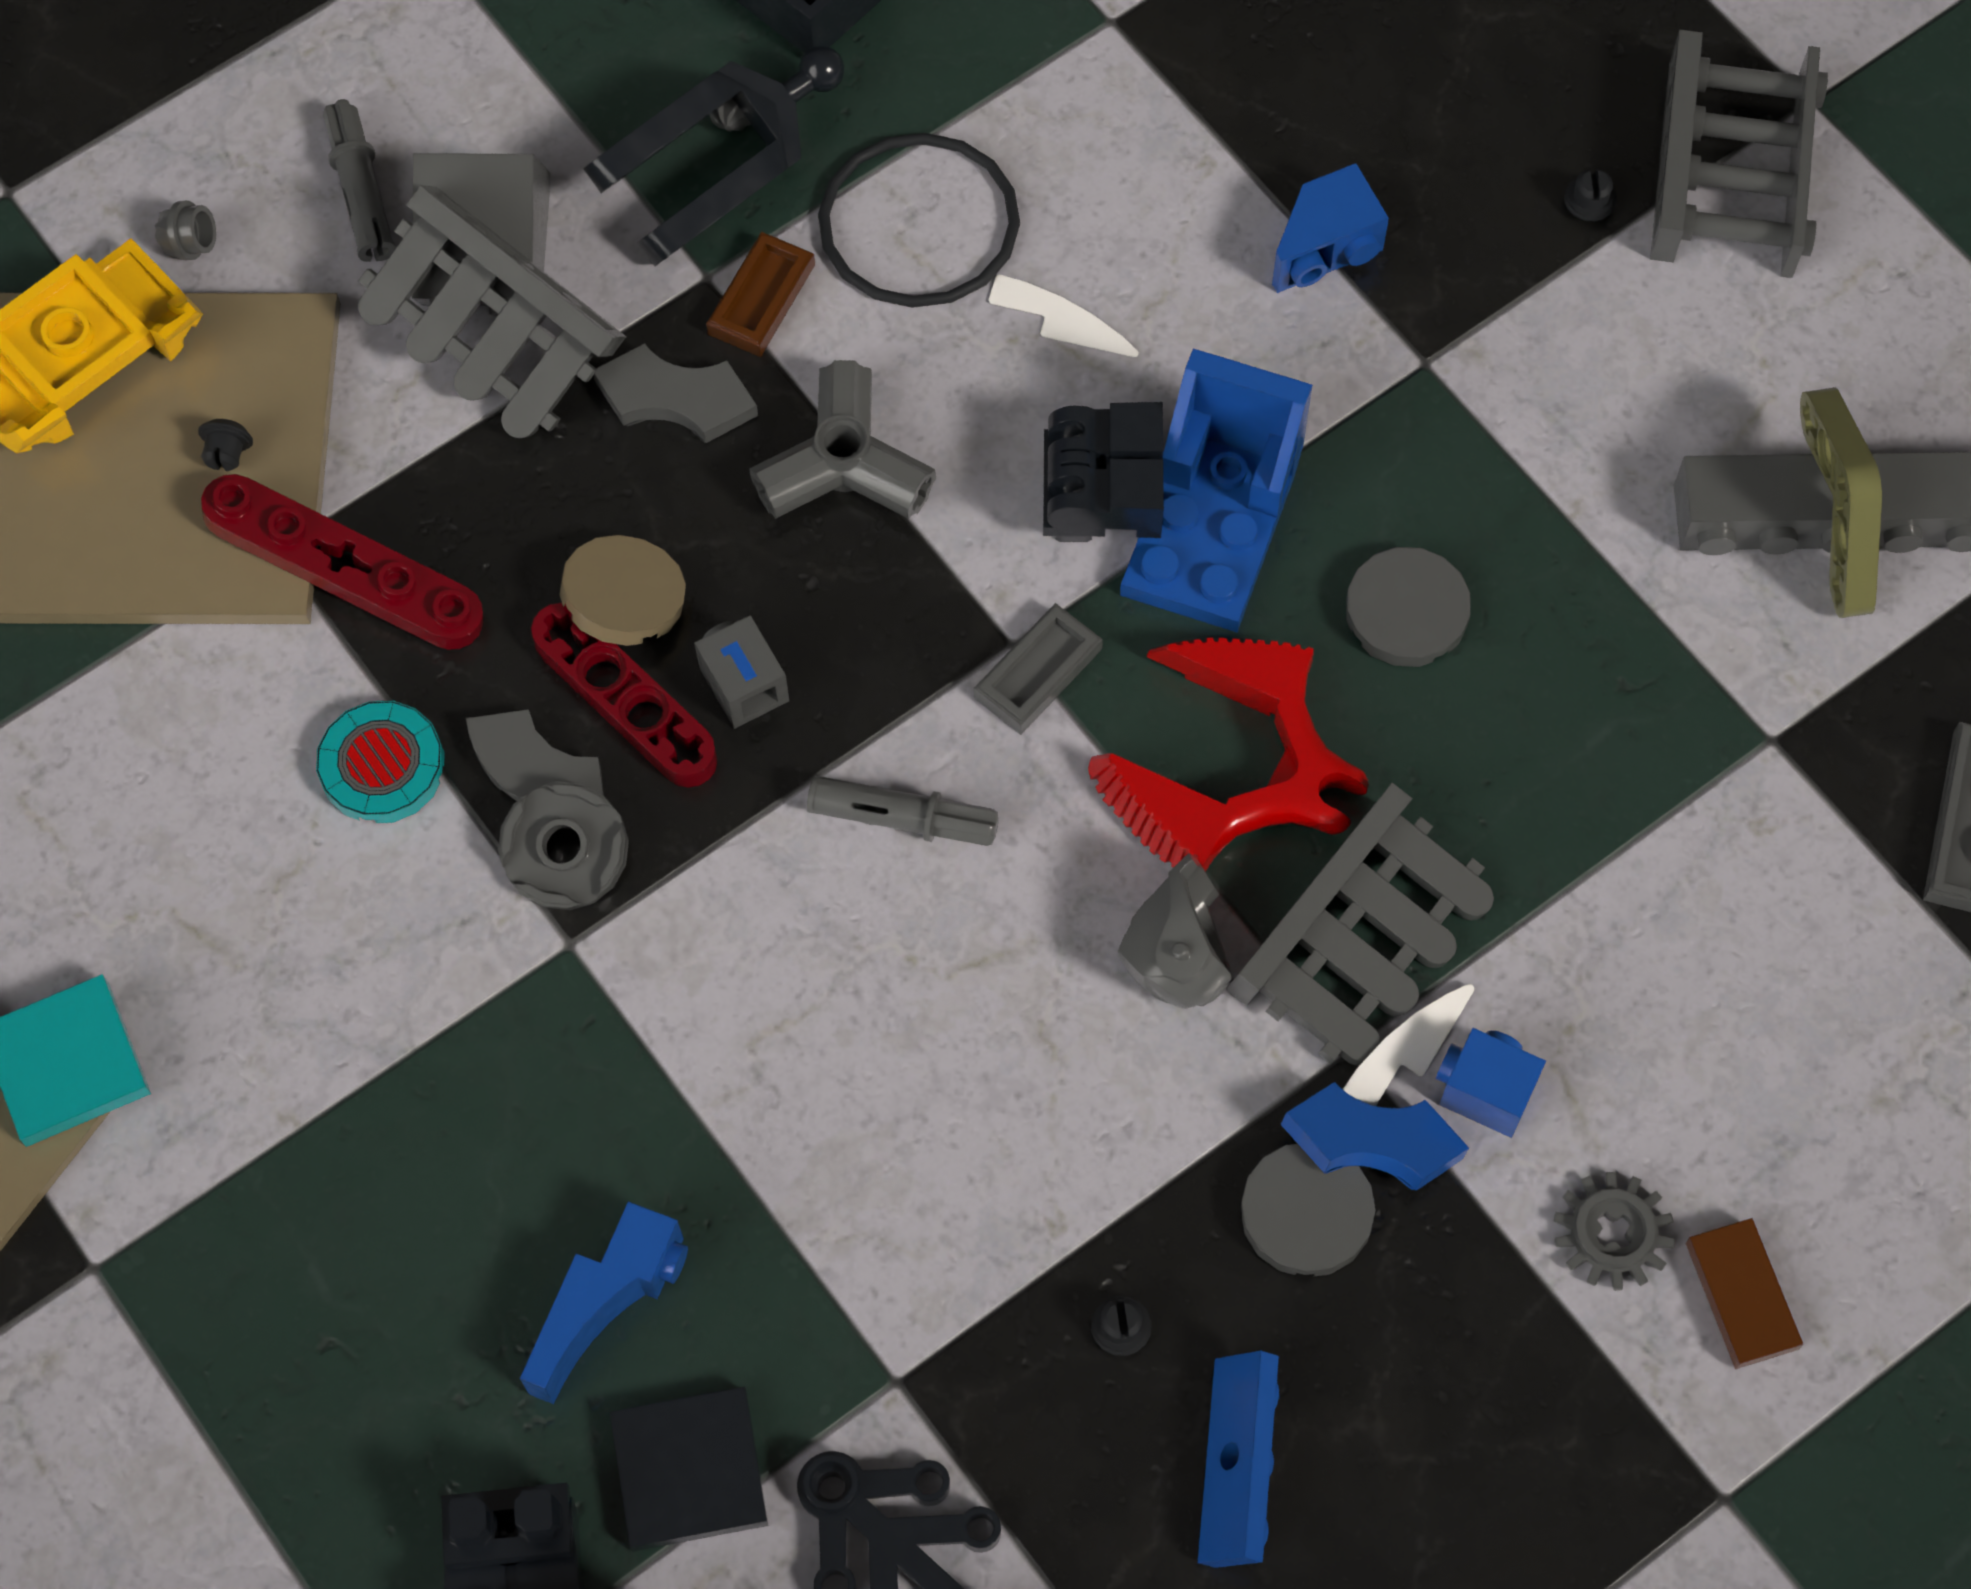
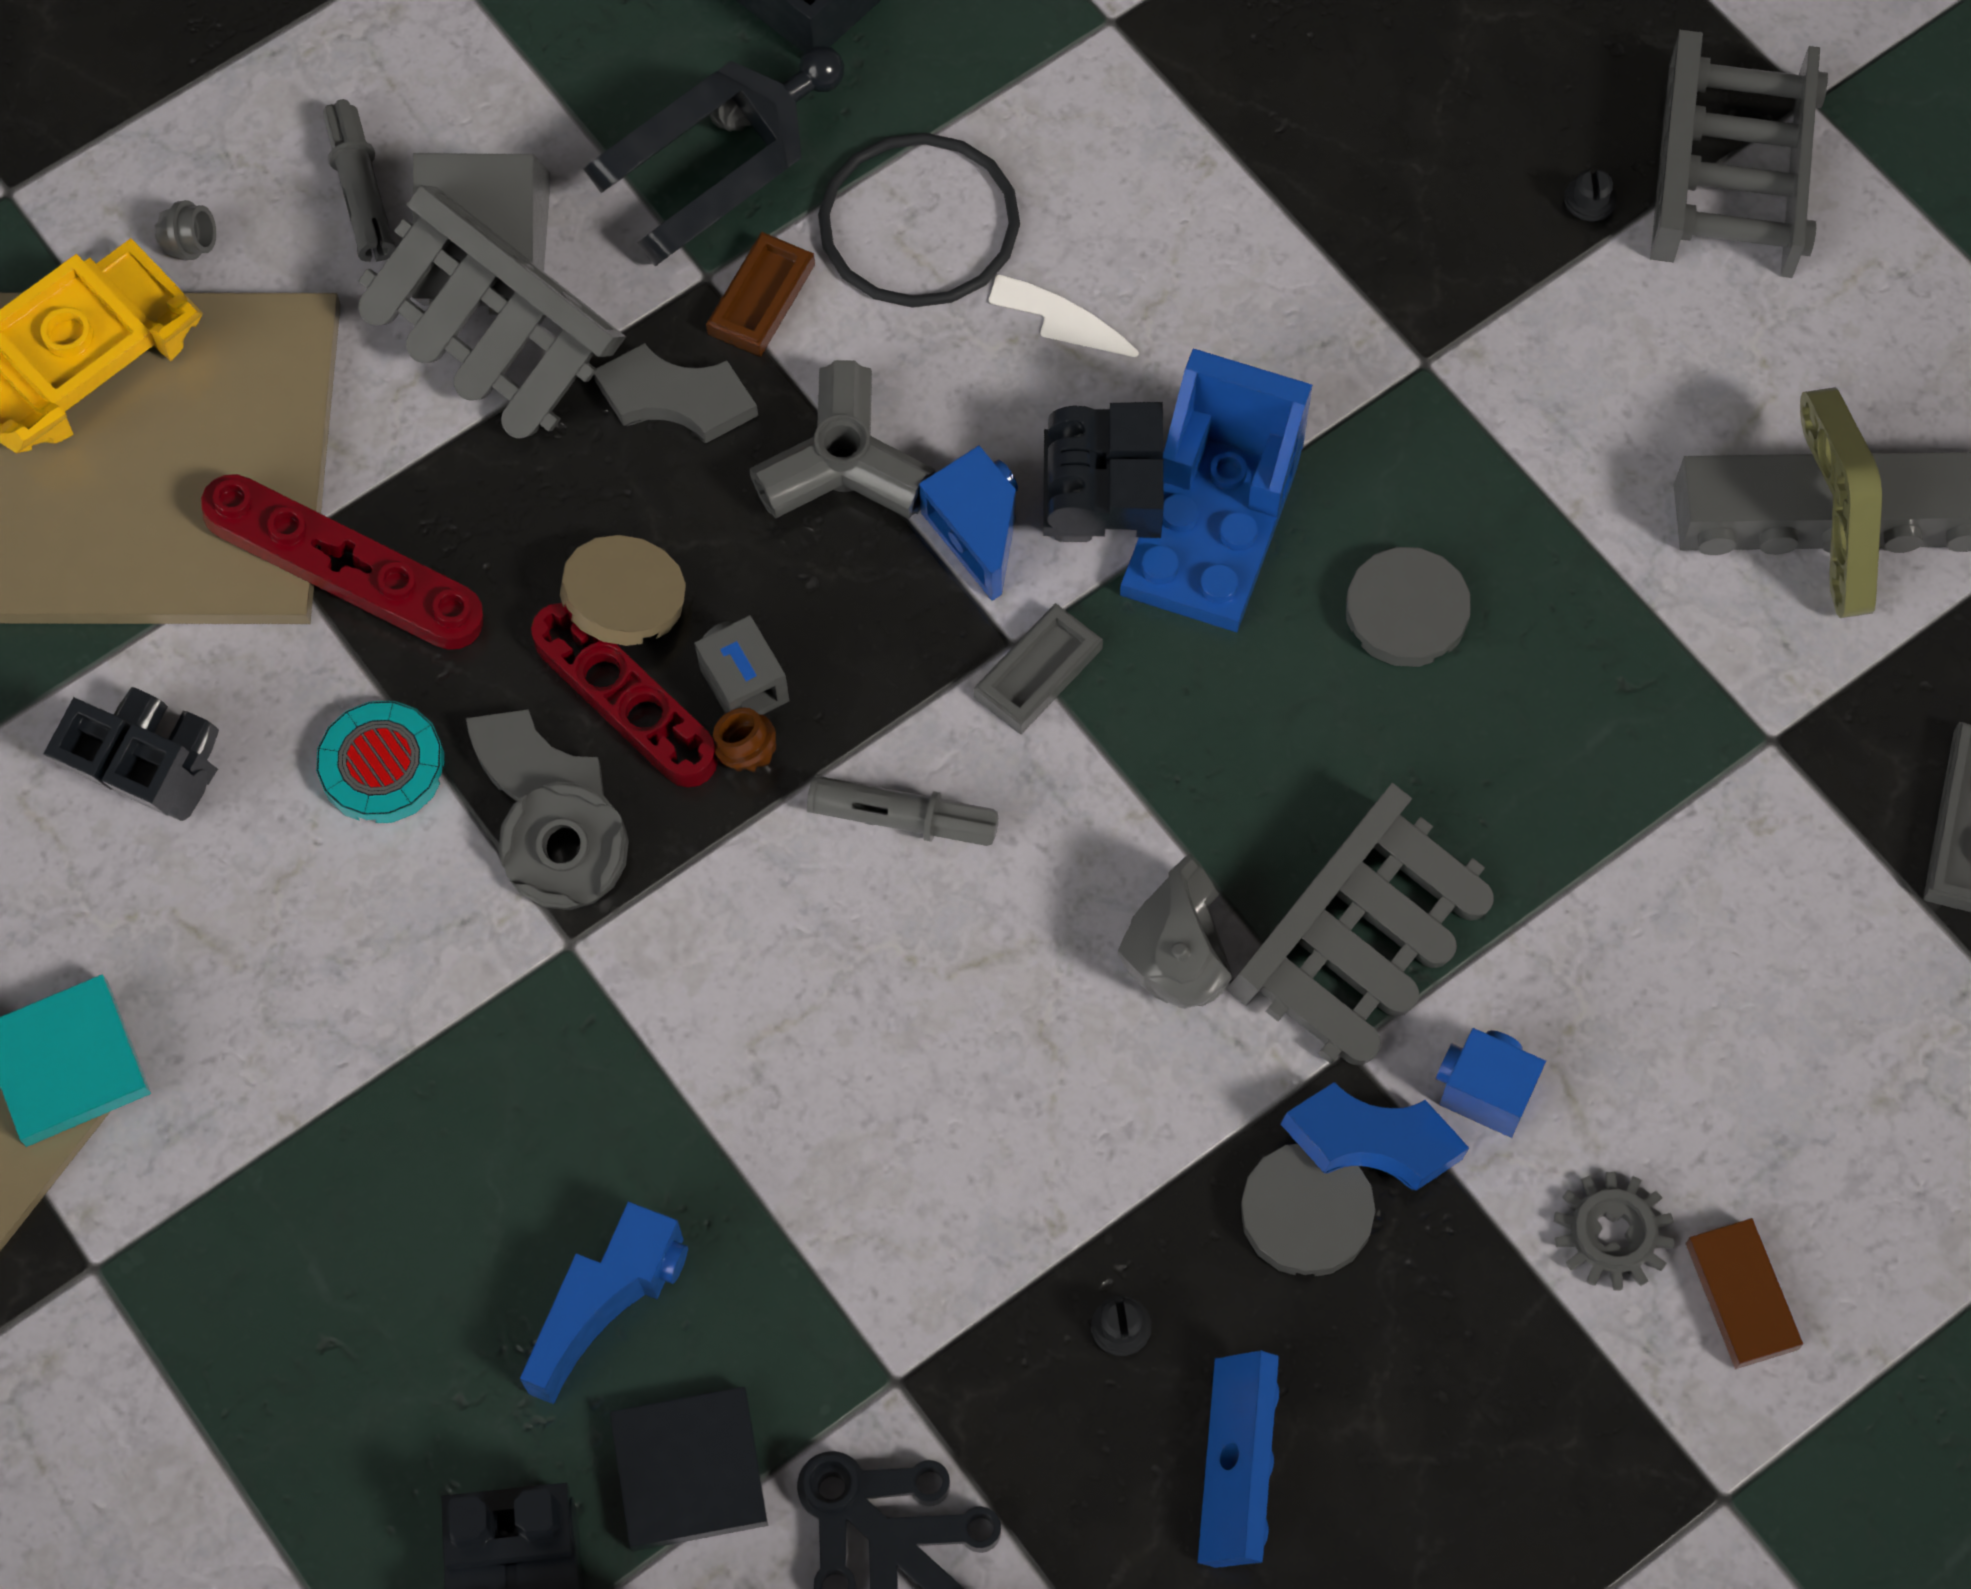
black piece [198,419,253,471] -> none
red piece [1088,637,1369,871] -> none
blue slope [1272,163,1389,293] -> none
white sticker [1343,984,1474,1106] -> none
none -> black hips [43,687,219,821]
none -> reddish brown plate [713,707,776,773]
none -> blue slope [919,445,1018,601]

